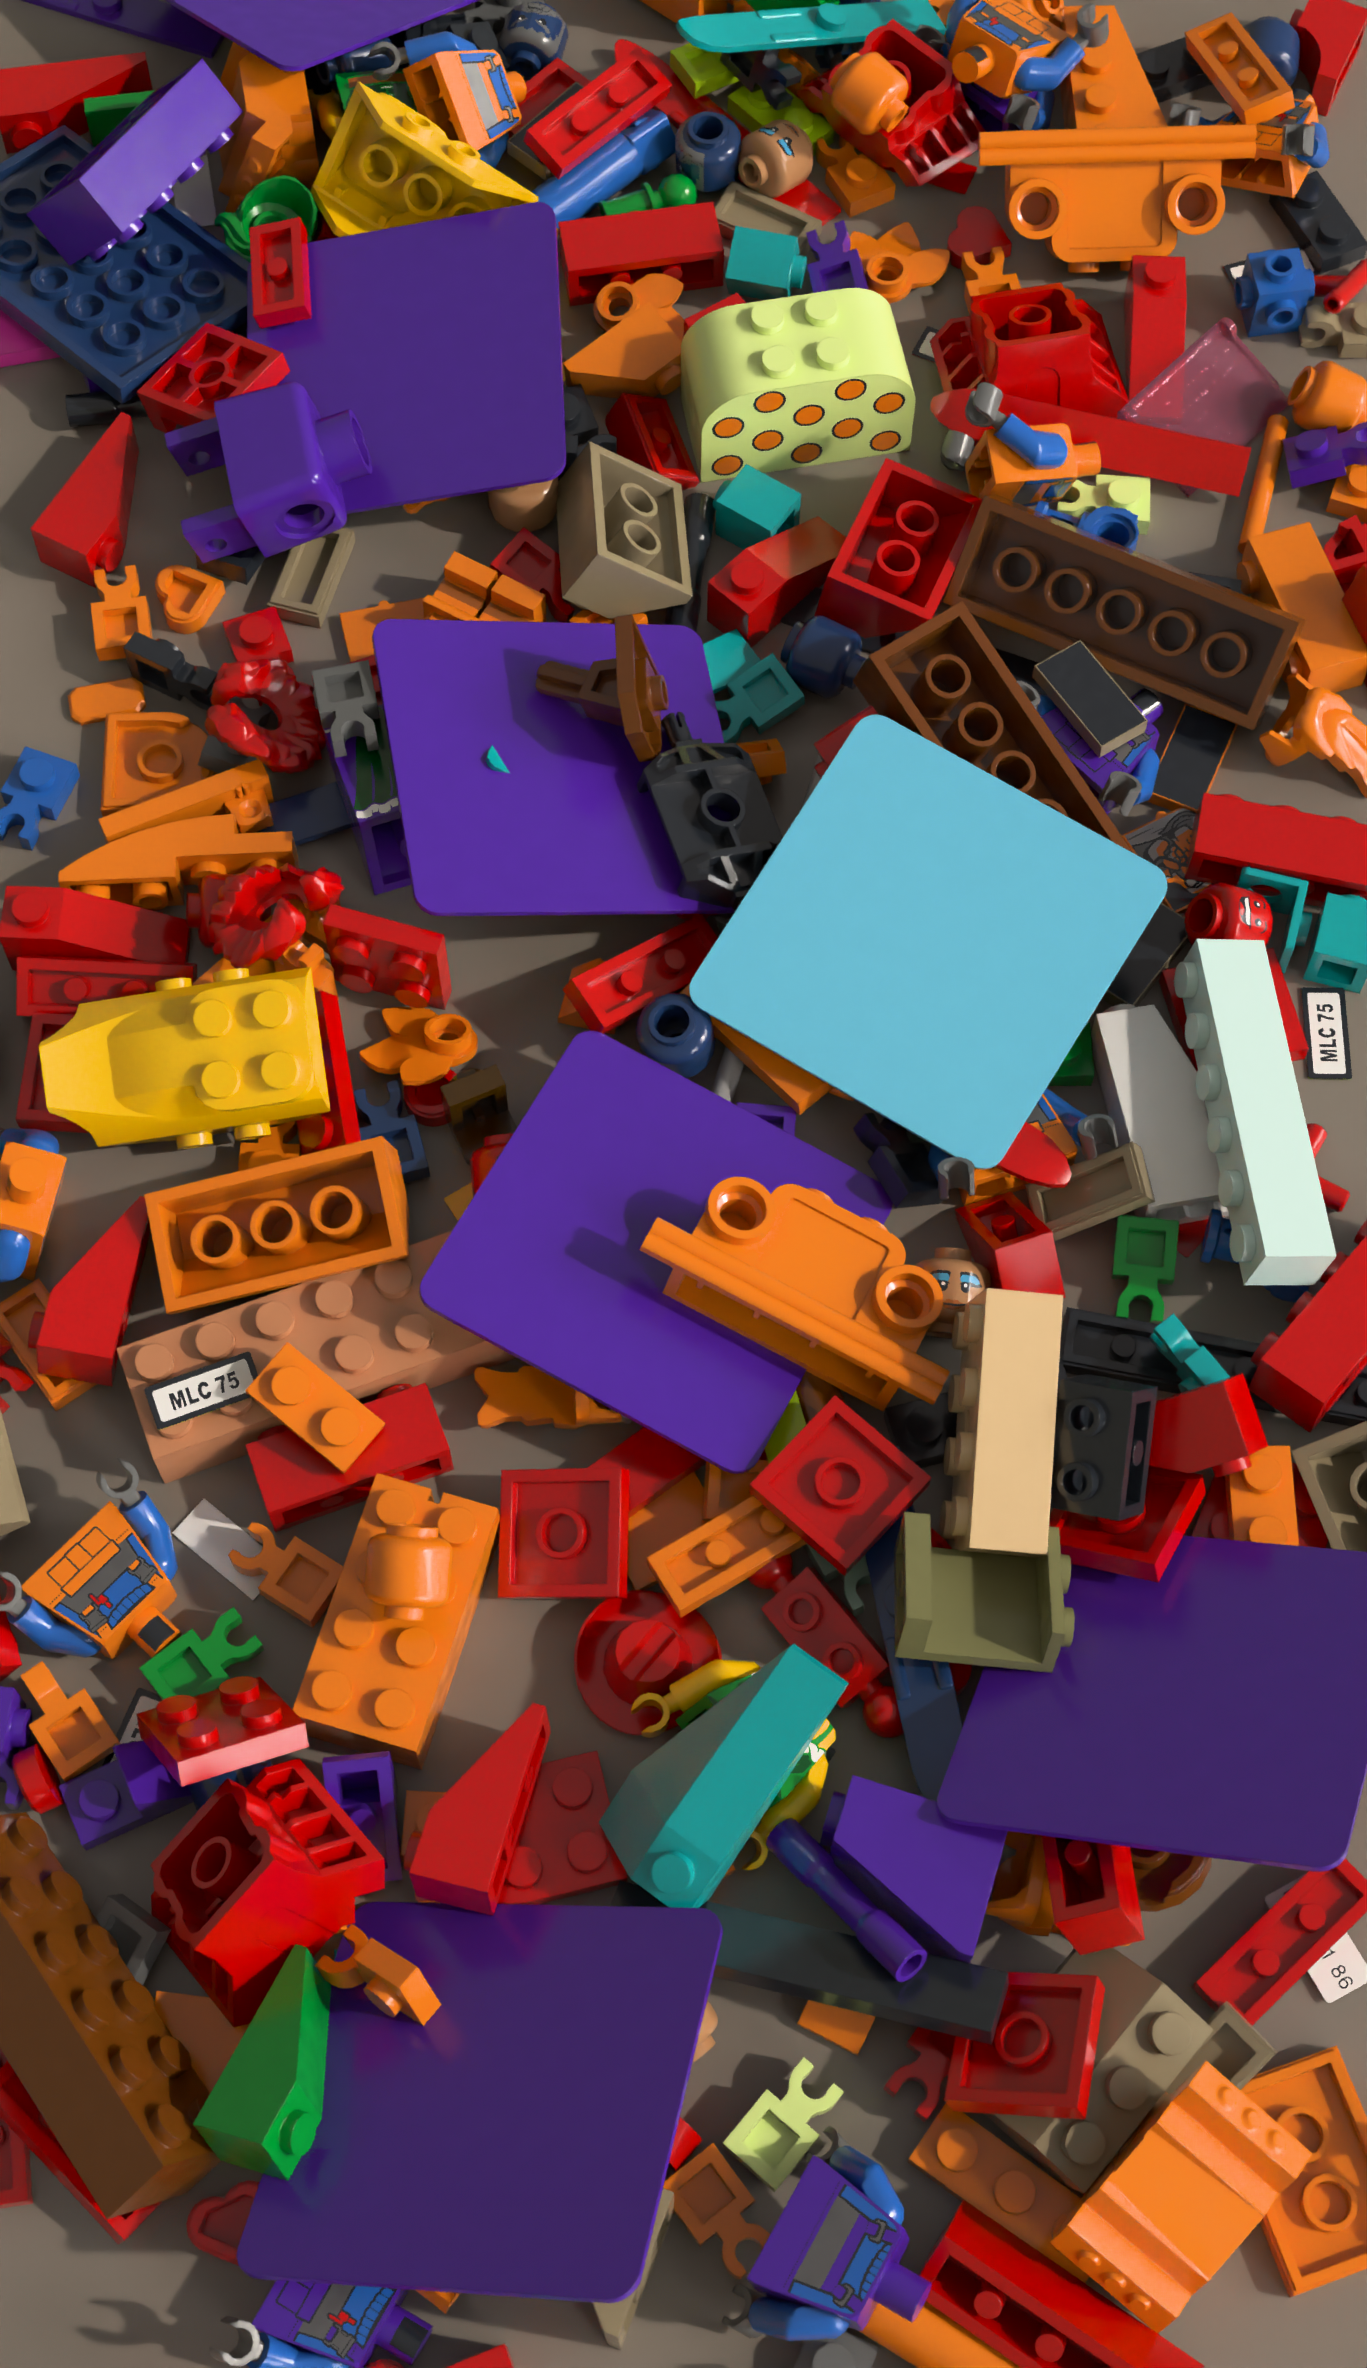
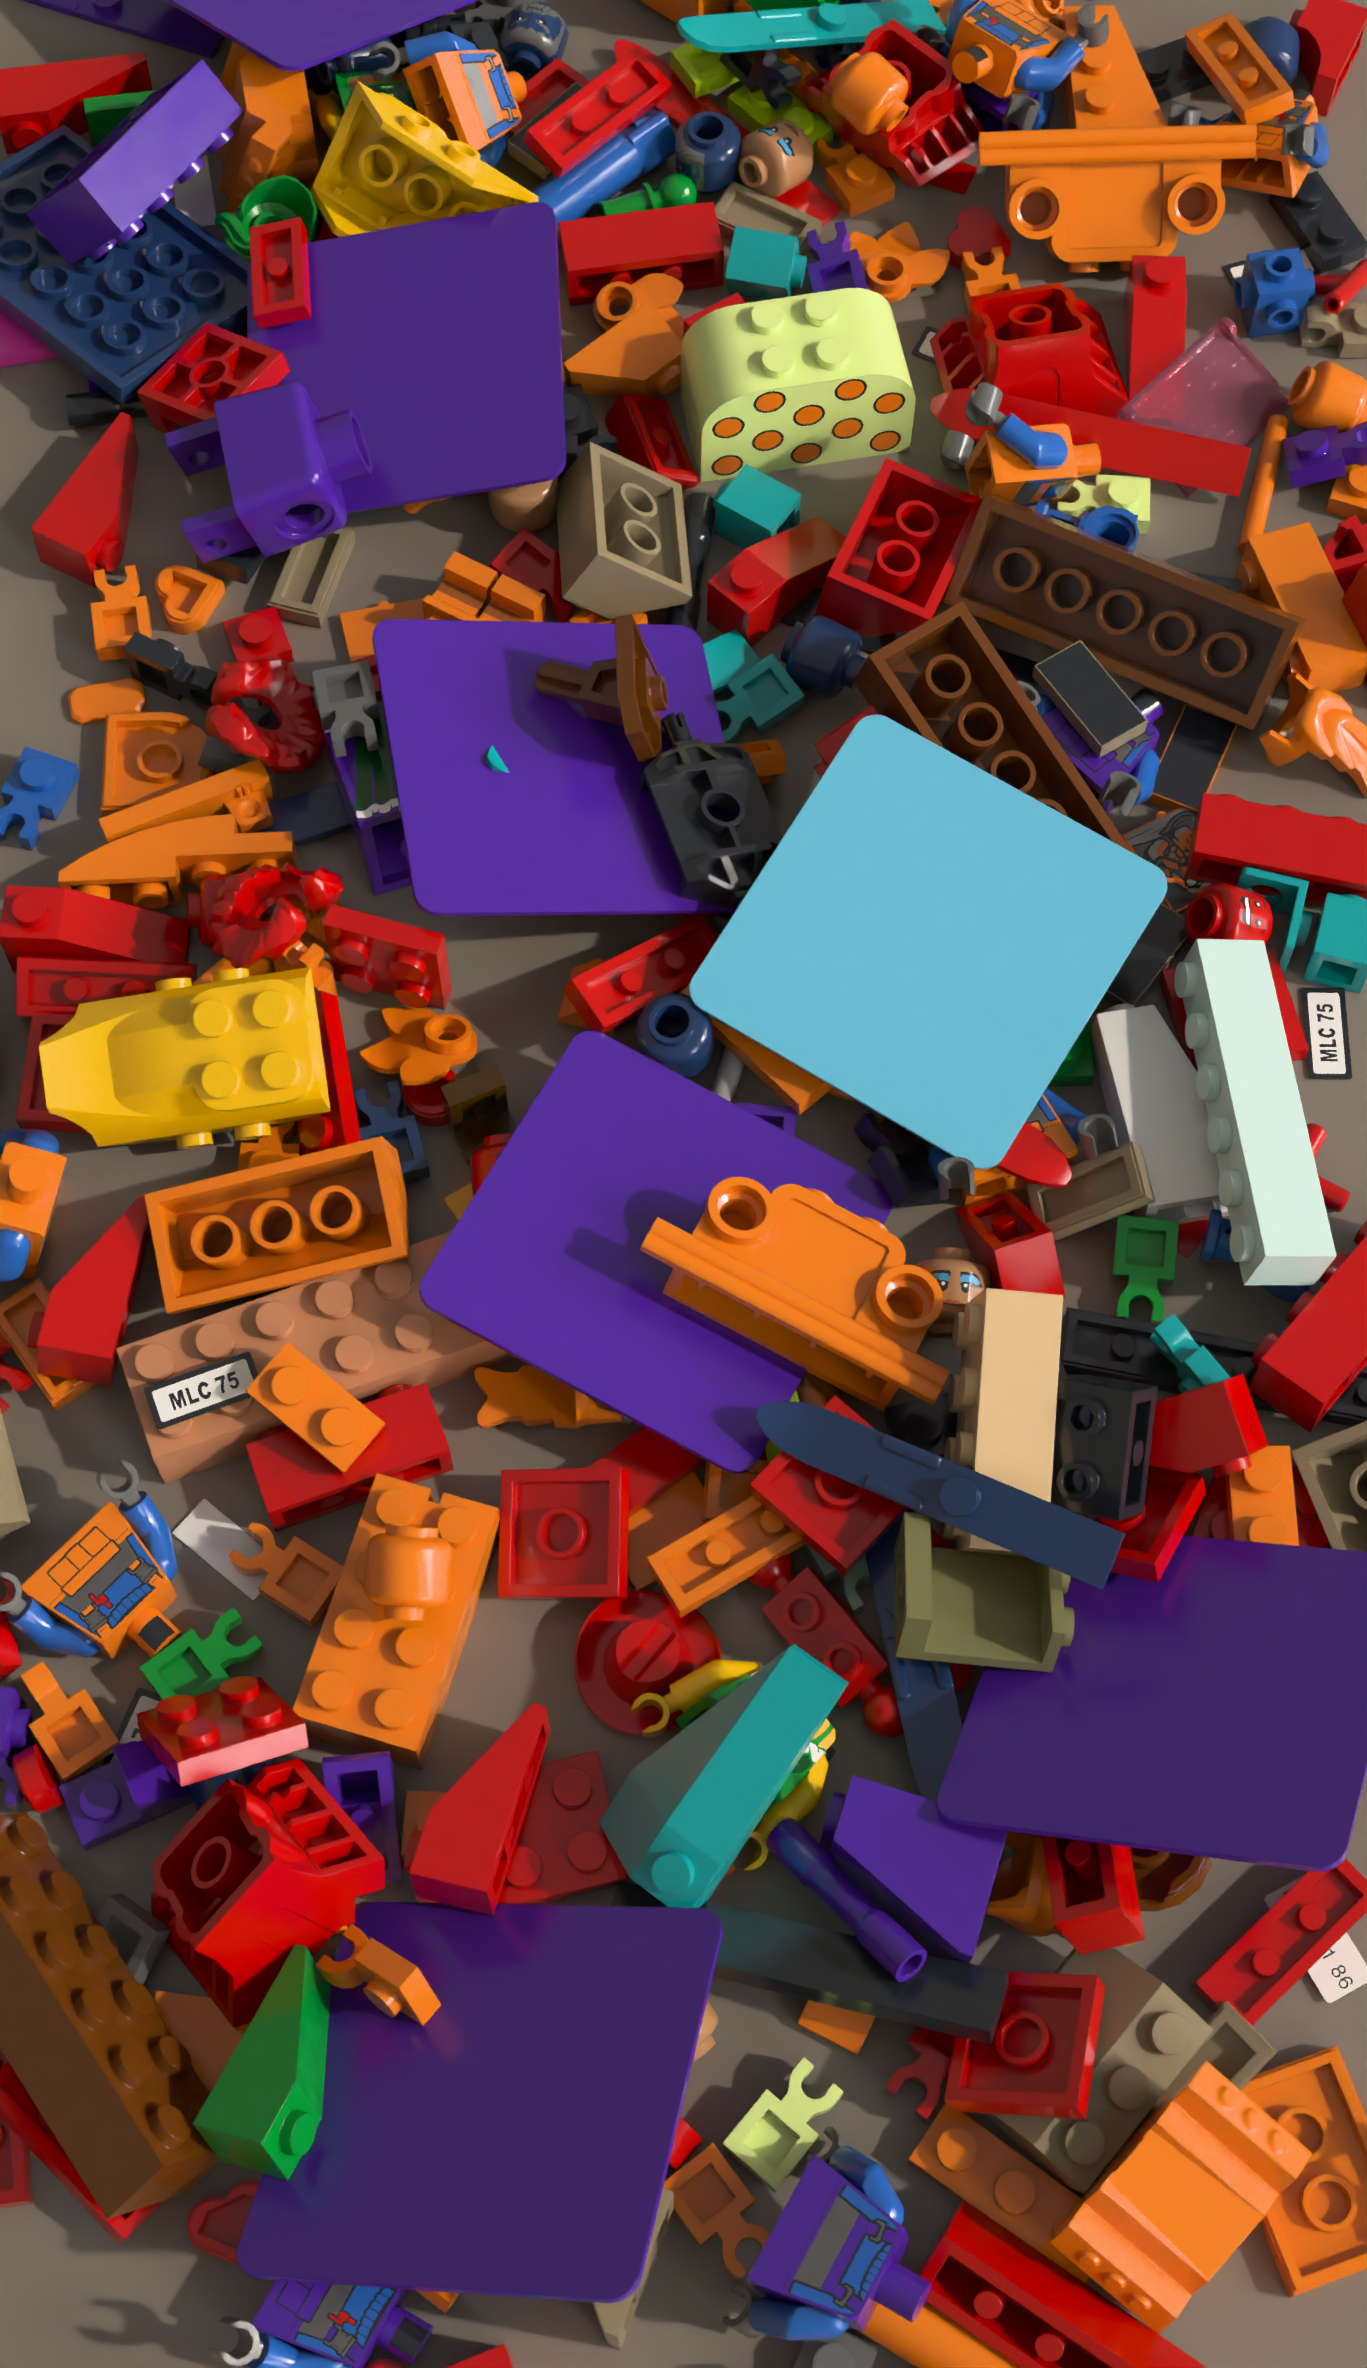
none -> dark blue piece [756,1401,1125,1590]

